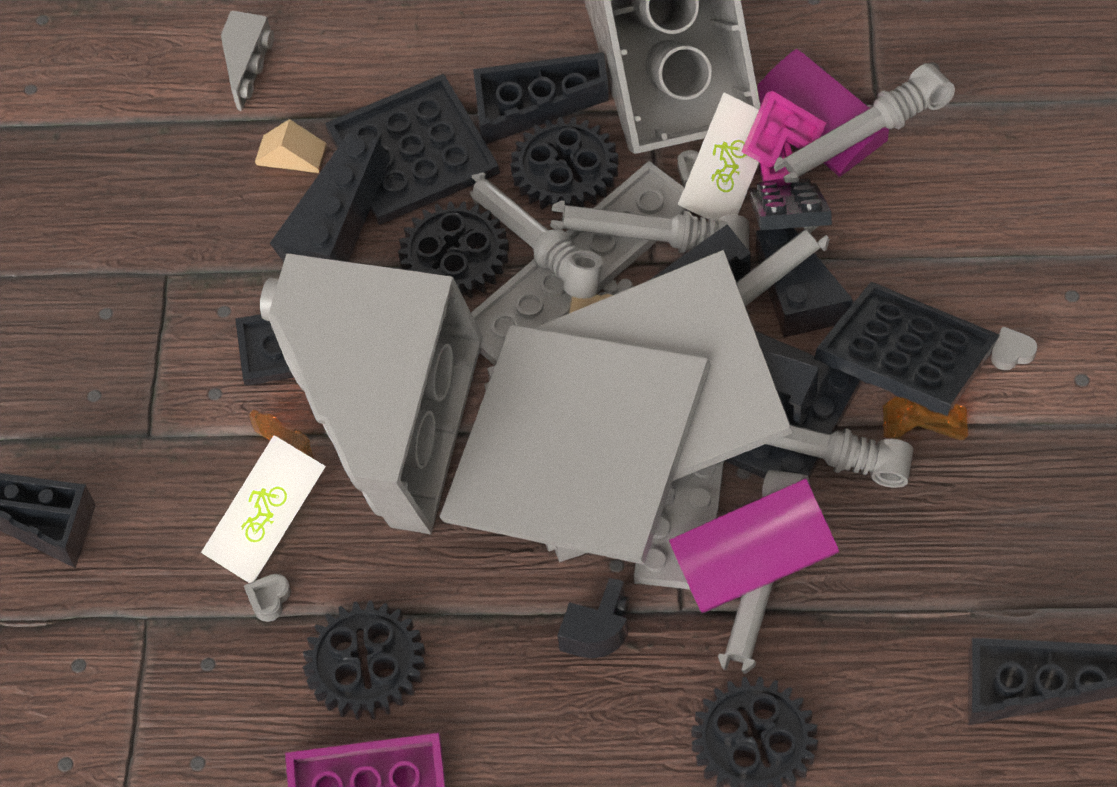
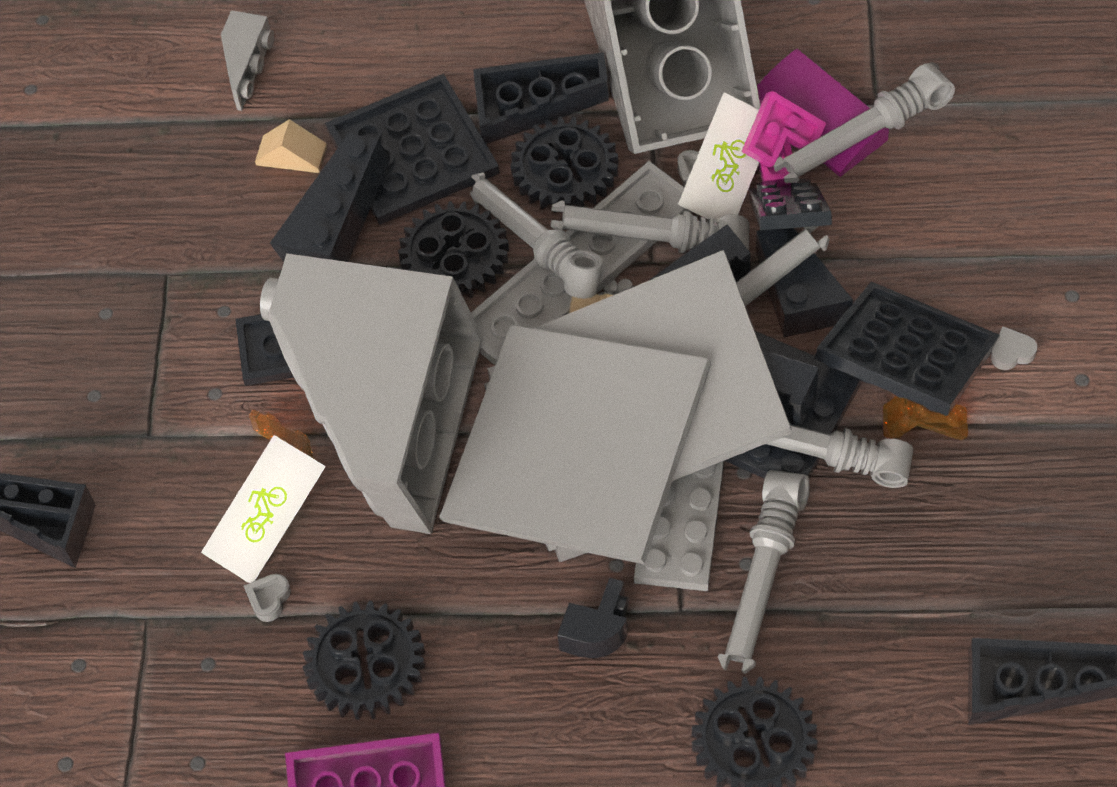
magenta slope [669,479,840,613] -> none

